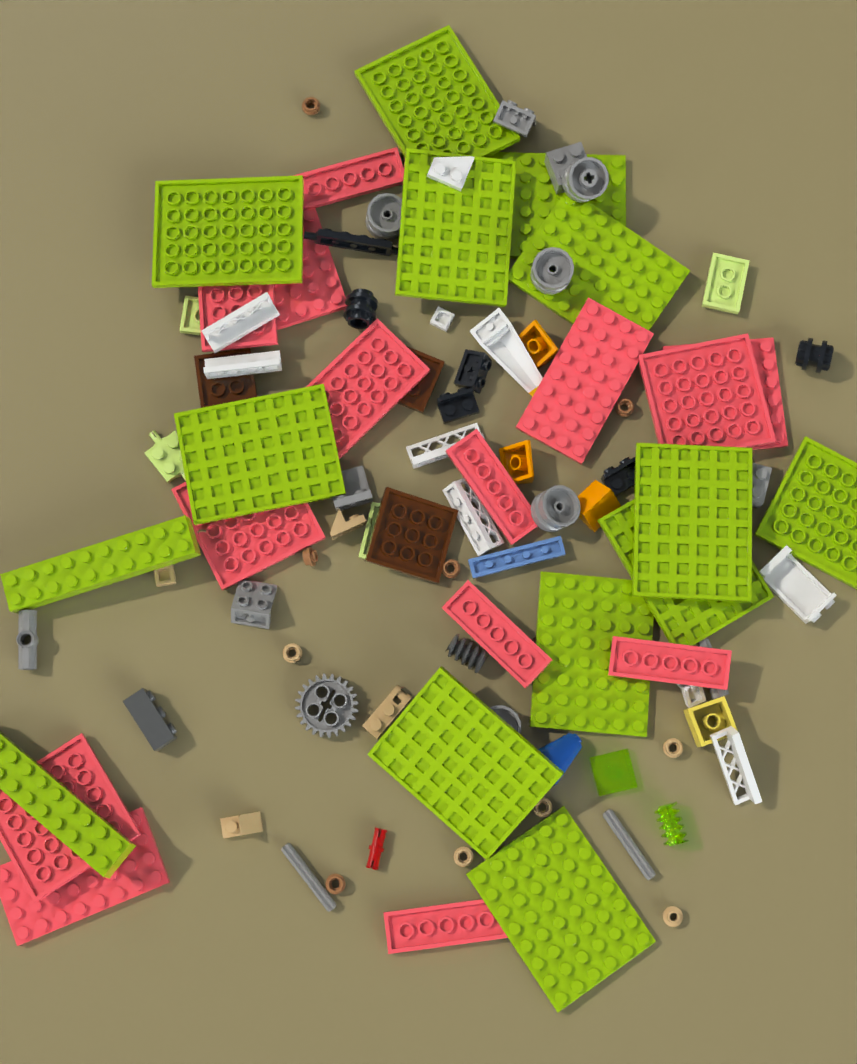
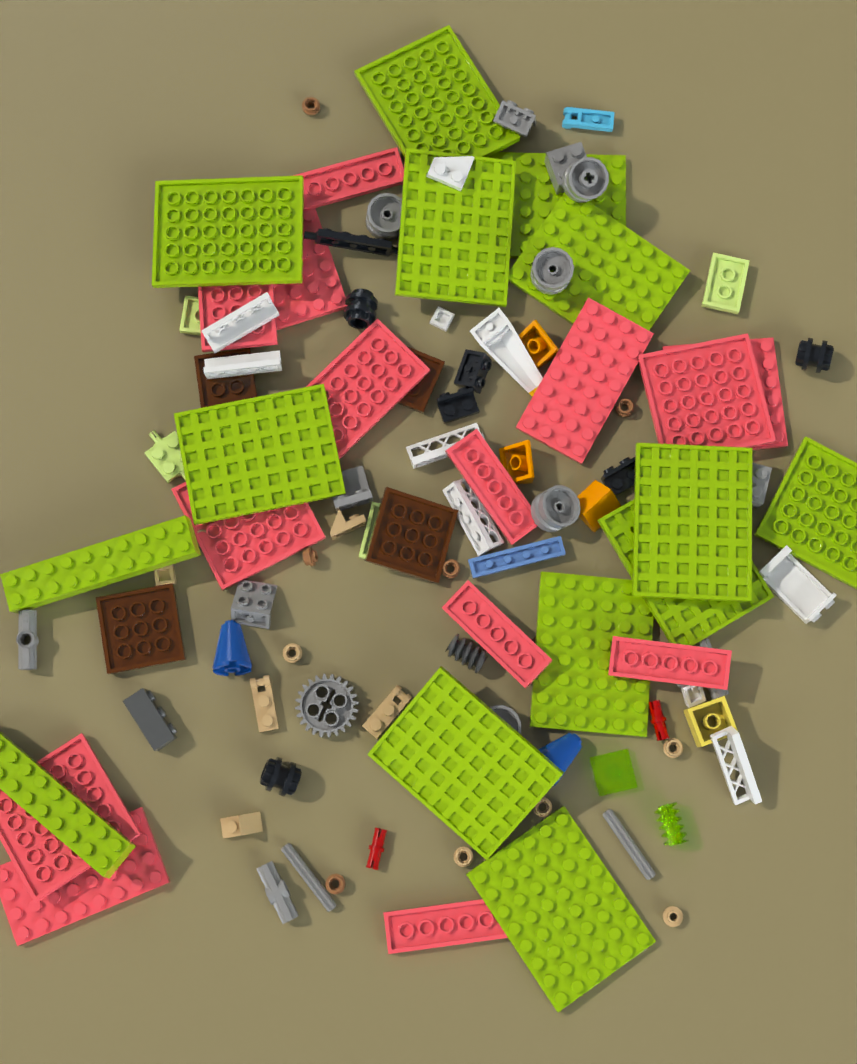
none -> reddish brown plate [96,583,186,674]
none -> blue cone [212,620,252,676]
none -> tan plate [250,675,279,733]
none -> light grey piece [257,861,299,924]
none -> black piece [260,757,302,797]
none -> medium azure plate [562,107,615,132]
none -> red pin [648,700,669,741]

